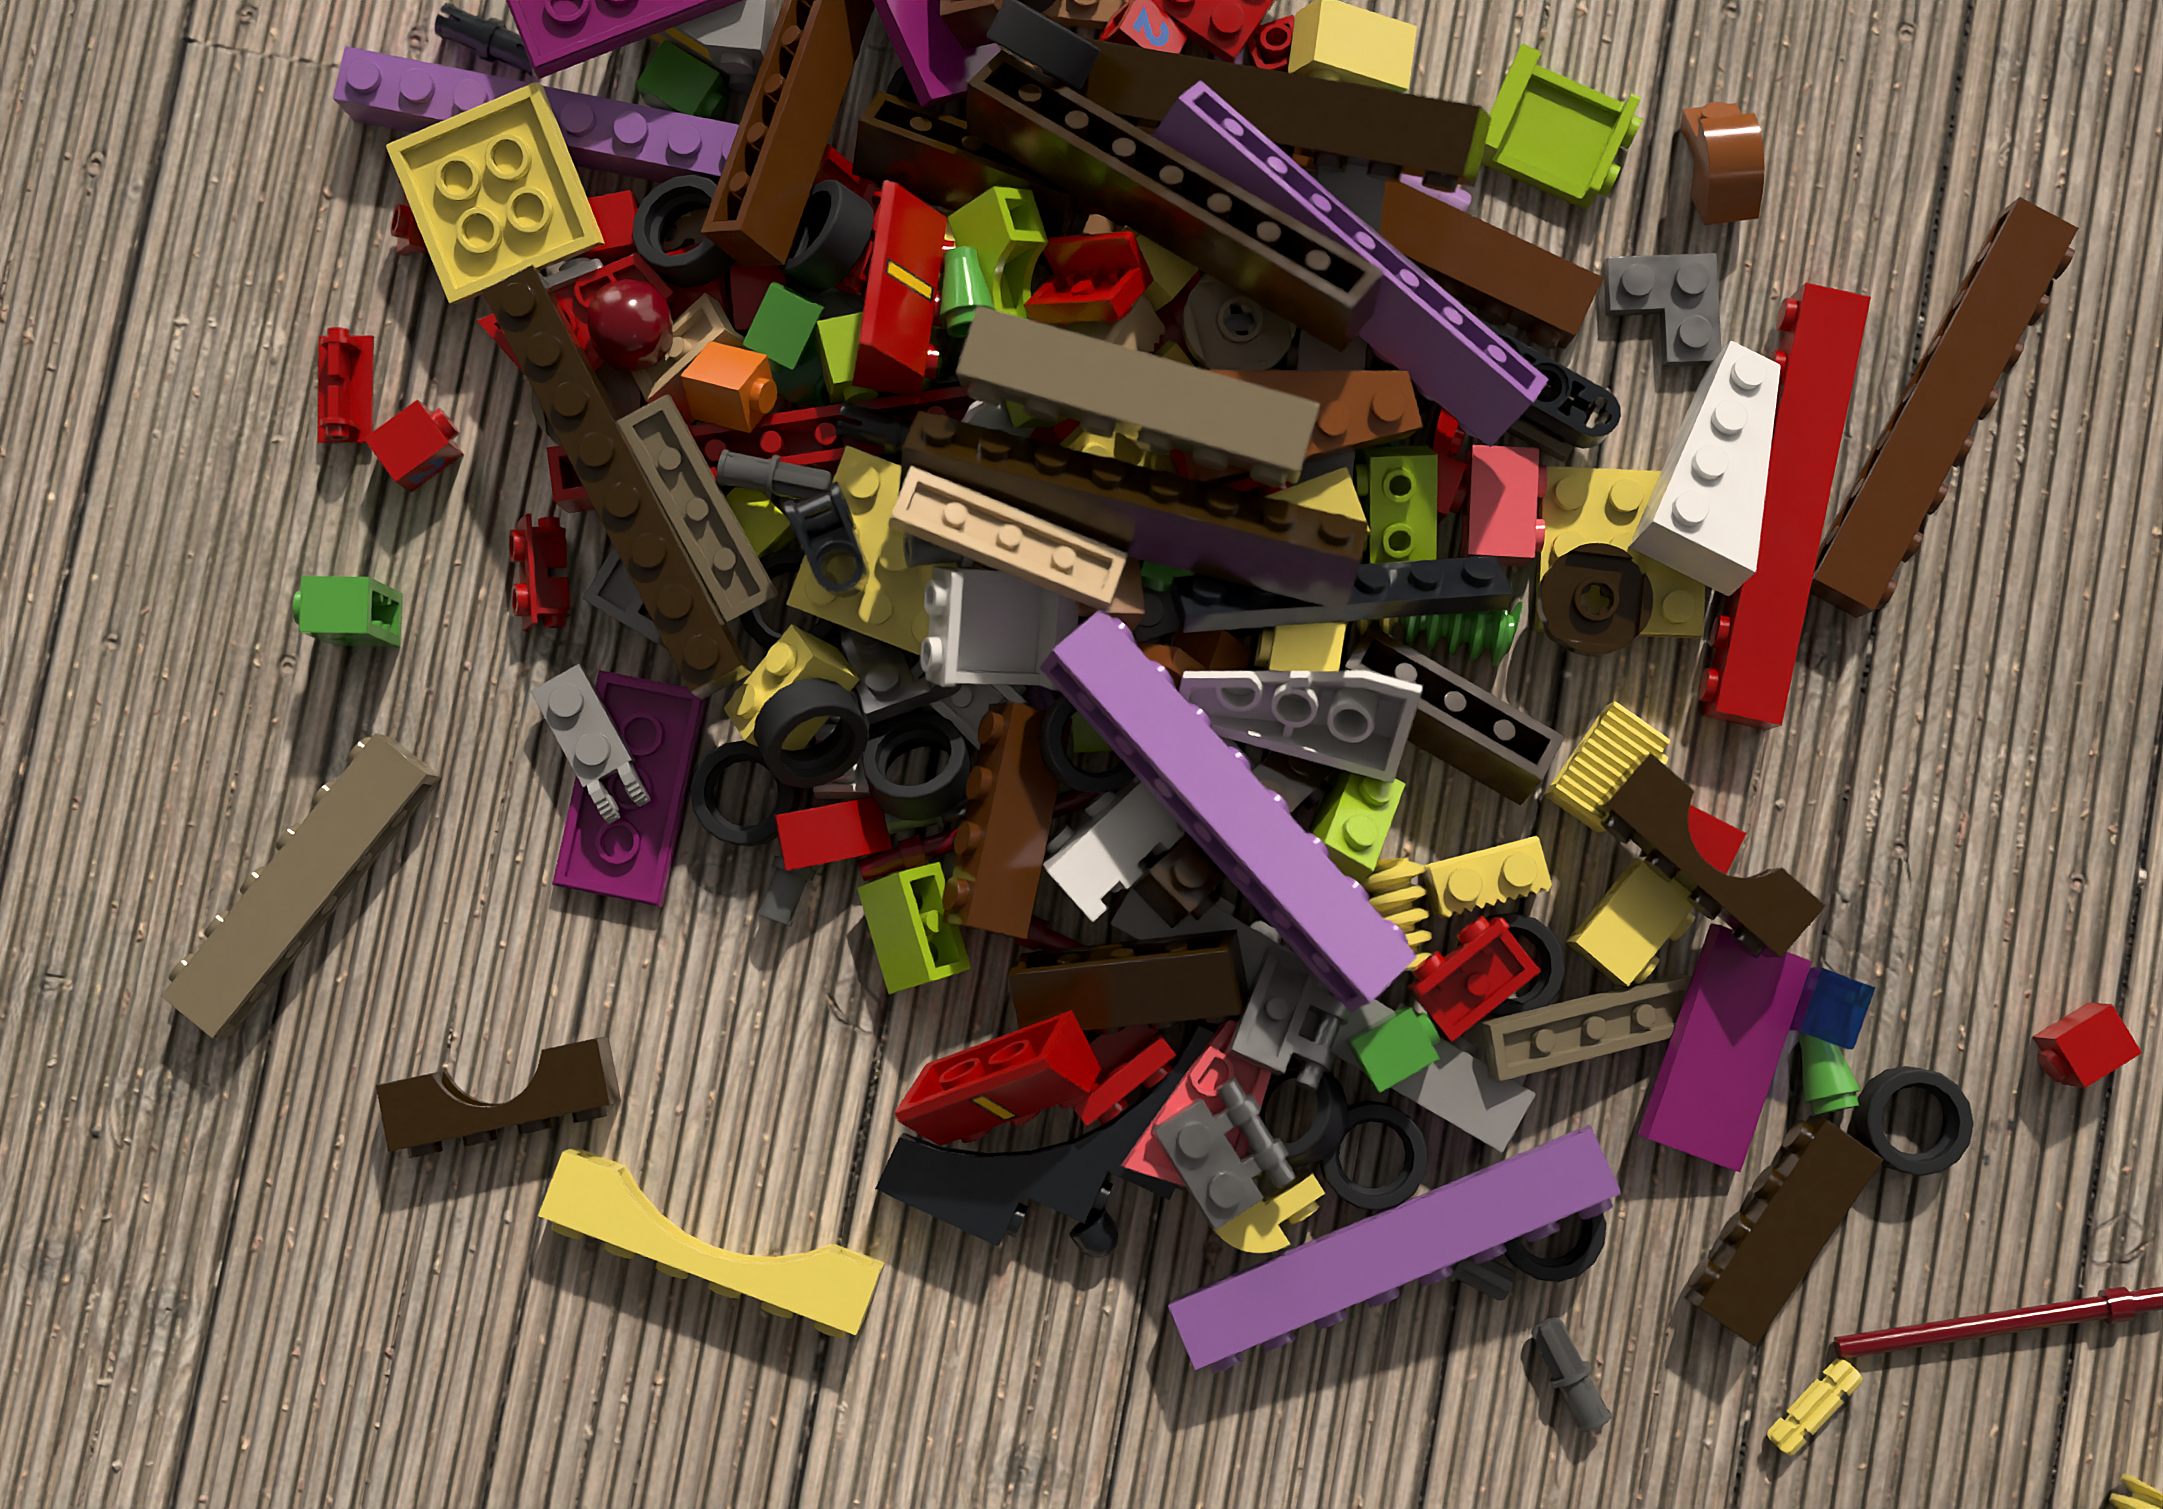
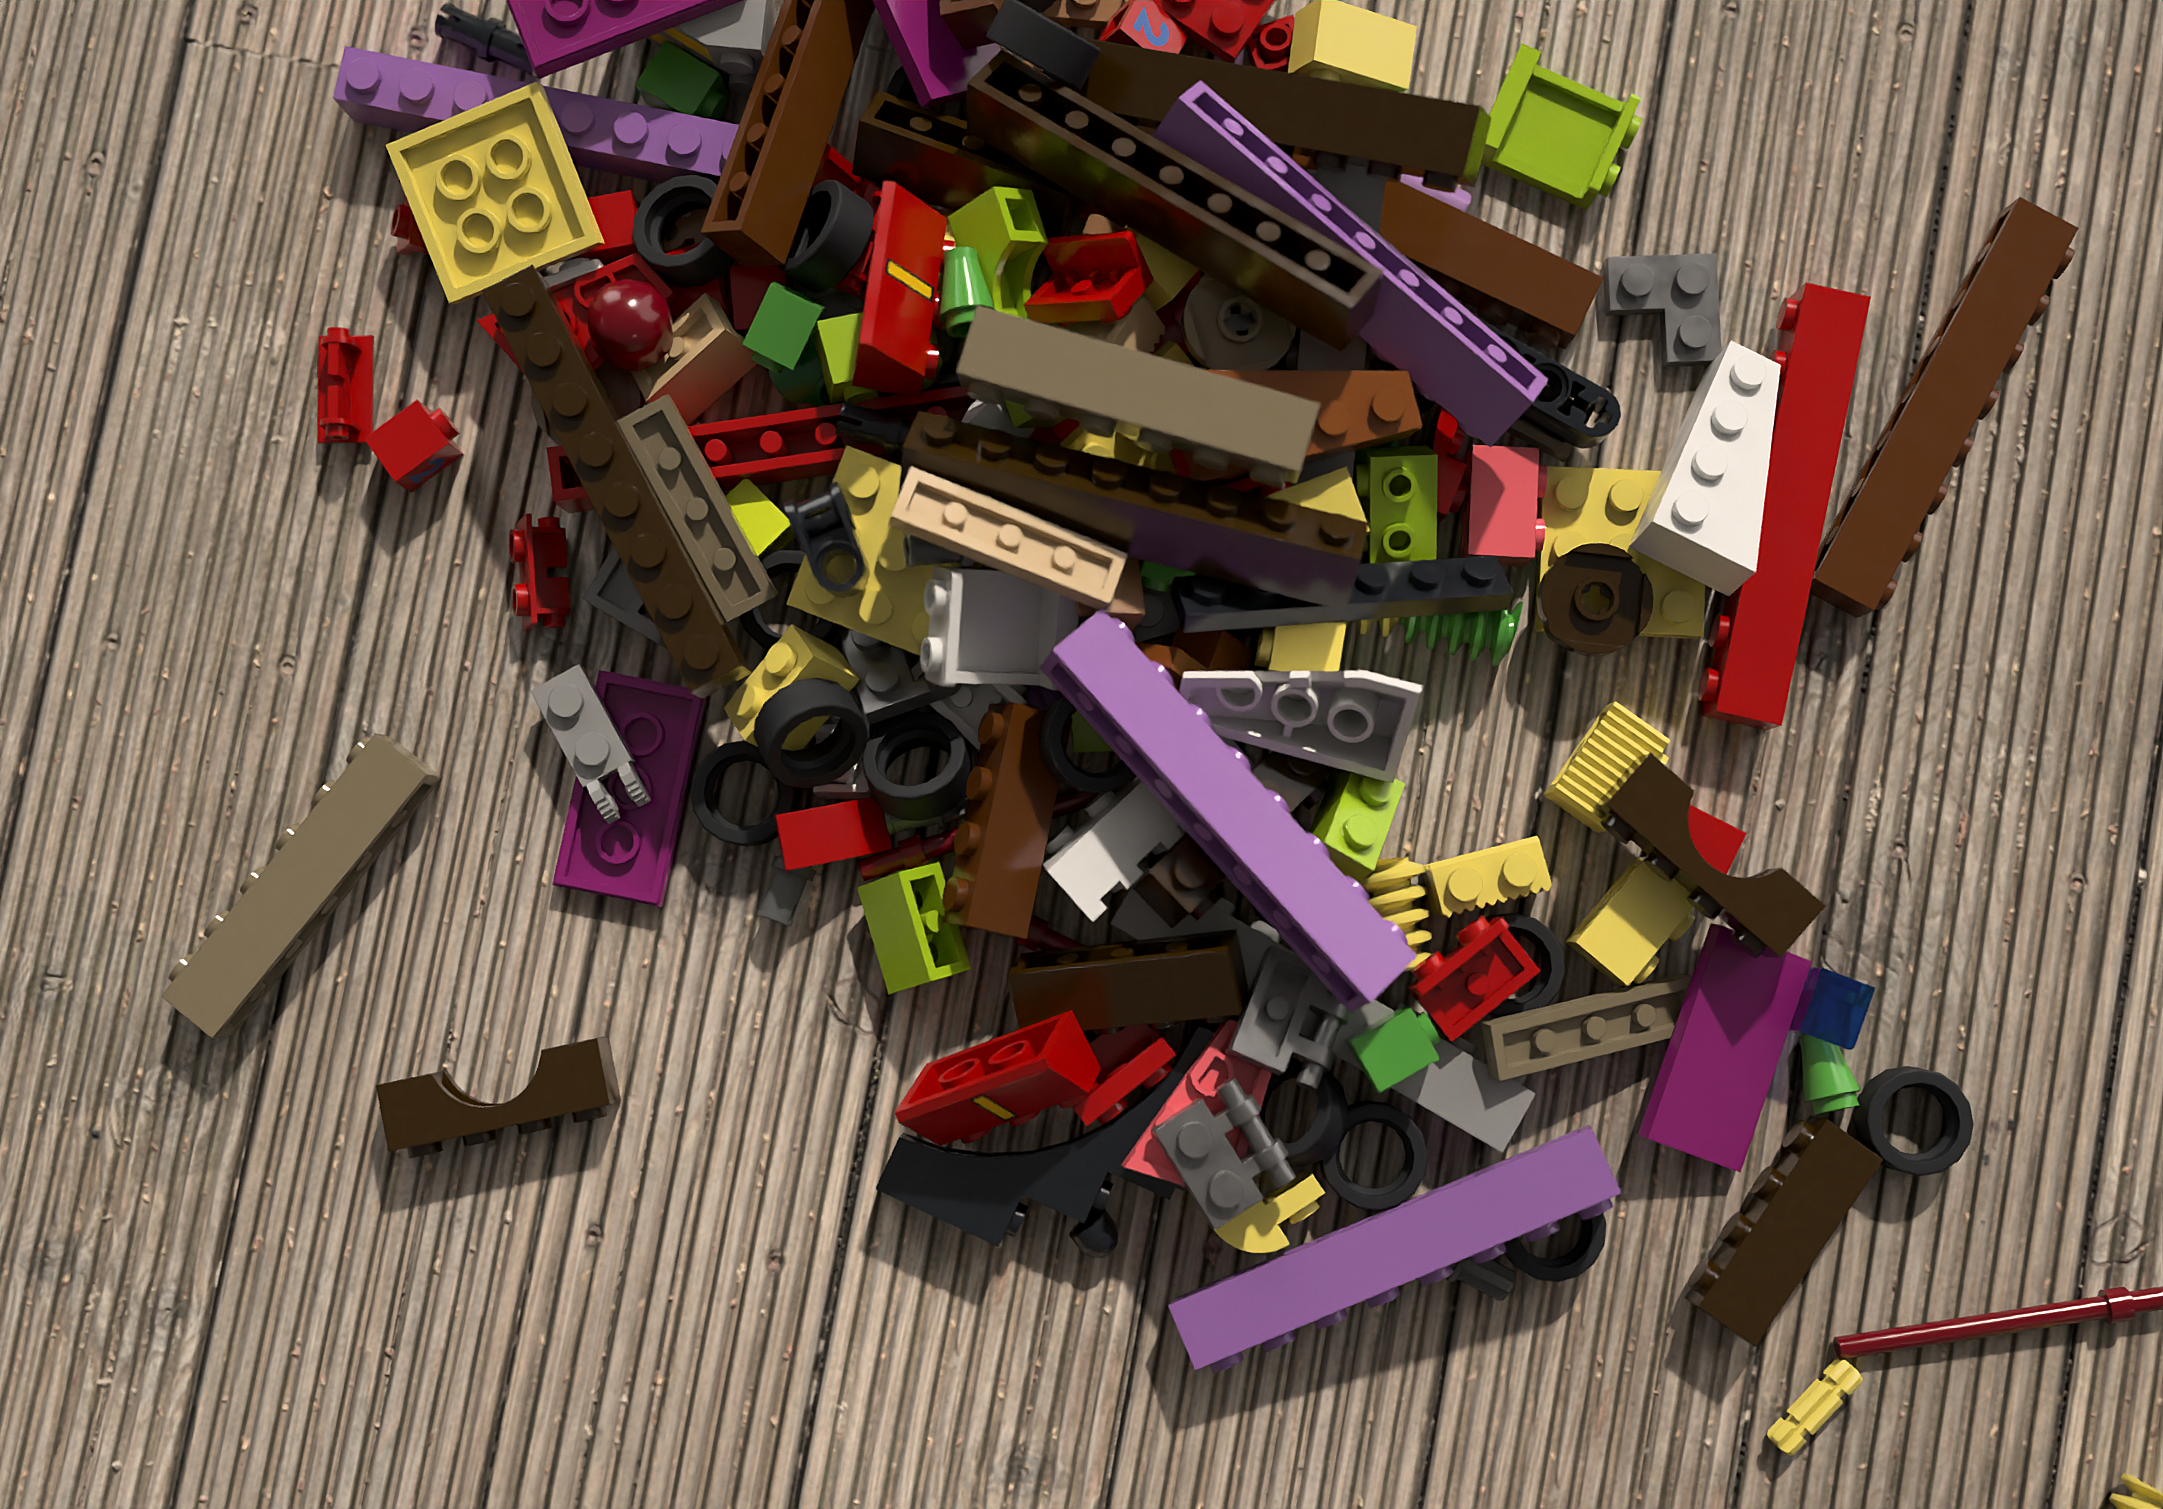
bright green brick [293,576,403,647] -> none
light yellow arch [538,1147,885,1338] -> none
orange brick [681,341,778,433] -> none
dark grey axle [717,449,832,500] -> none
dark brown brick [1342,624,1565,806] -> none
dark grey axle [1531,1317,1612,1432] -> none
dark orange brick [1680,102,1765,225] -> none
red brick [2032,1002,2142,1088] -> none

